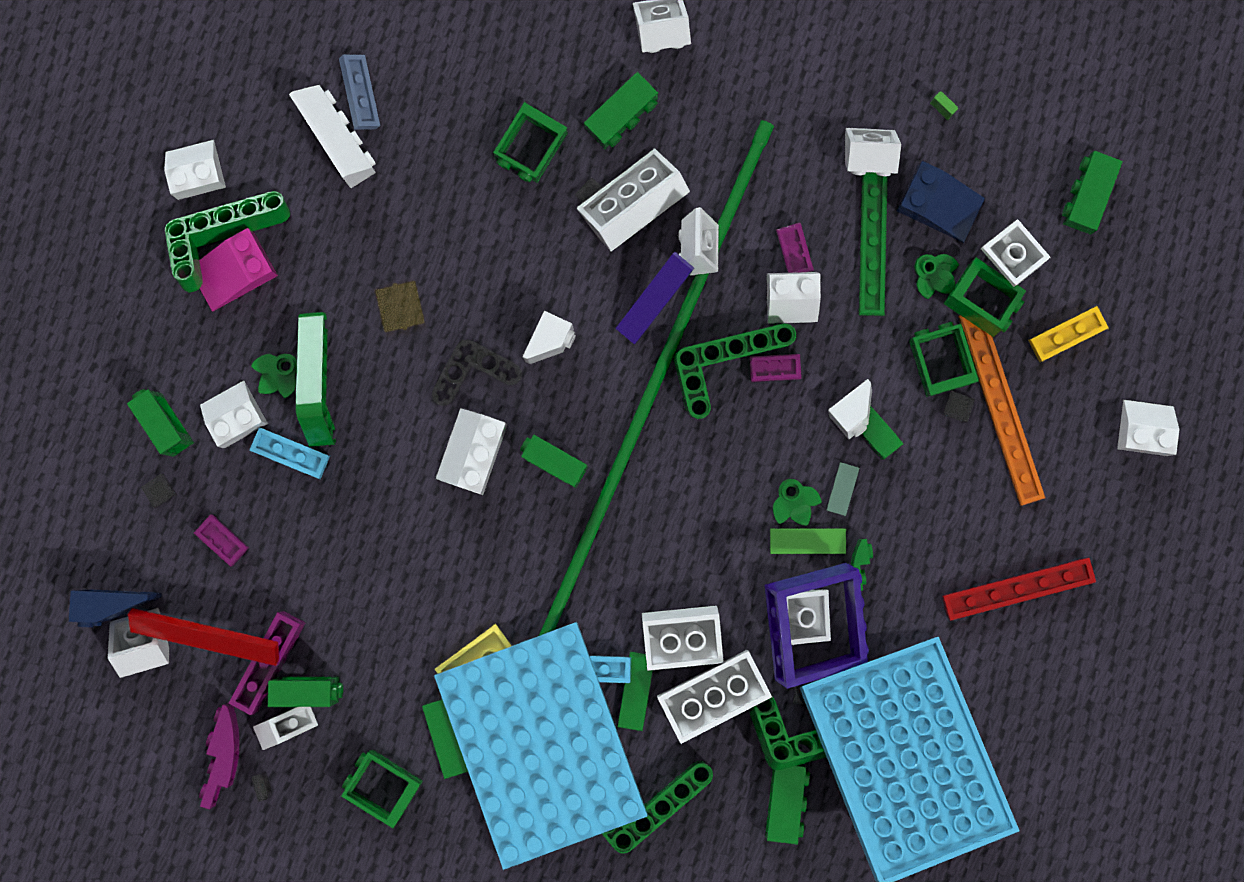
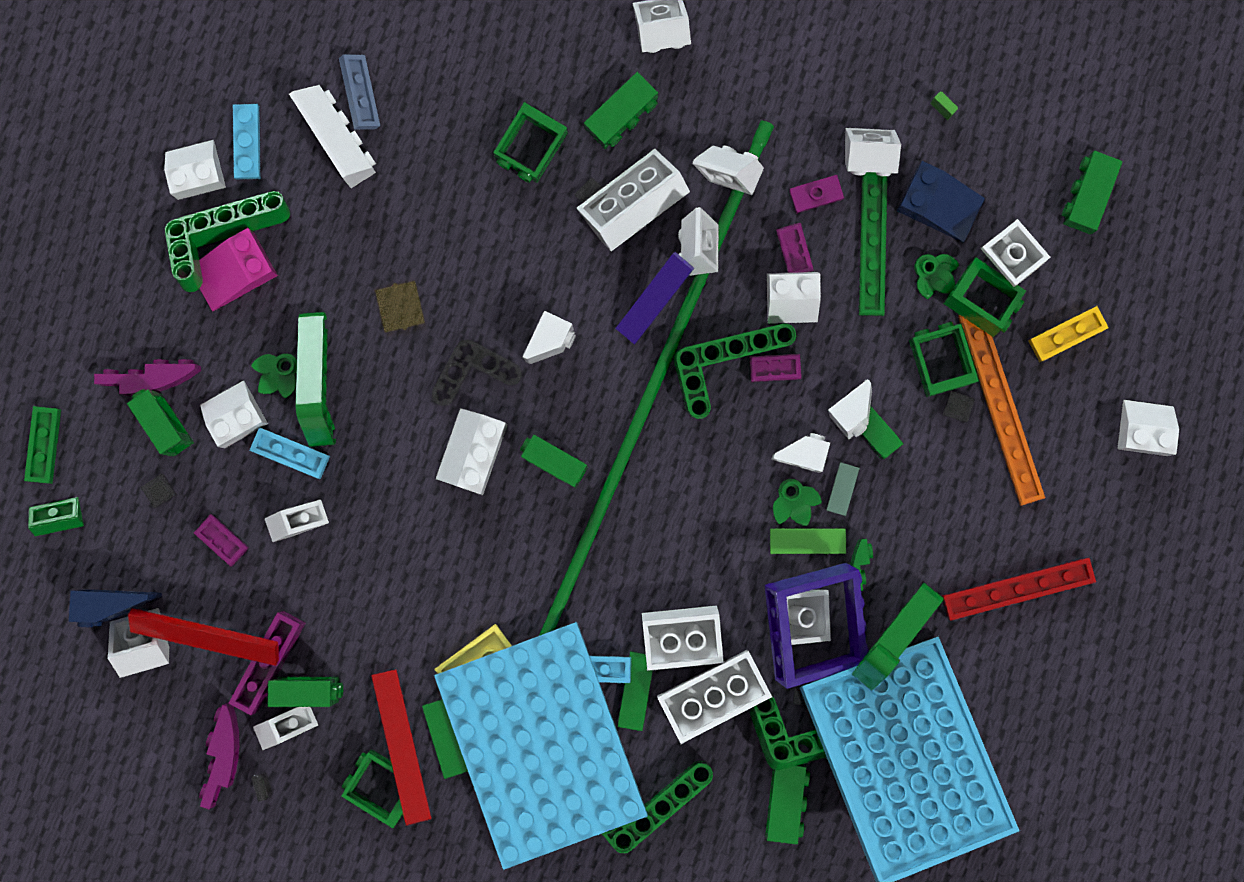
none -> green plate [24,406,61,484]
none -> green slope [28,497,84,536]
none -> magenta slope [94,359,201,396]
none -> medium azure plate [233,104,260,179]
none -> white slope [265,500,329,542]
none -> red tile [371,670,431,826]
none -> white slope [693,146,764,195]
none -> white slope [772,433,830,473]
none -> magenta plate [789,175,844,214]
none -> green beam [852,582,944,691]

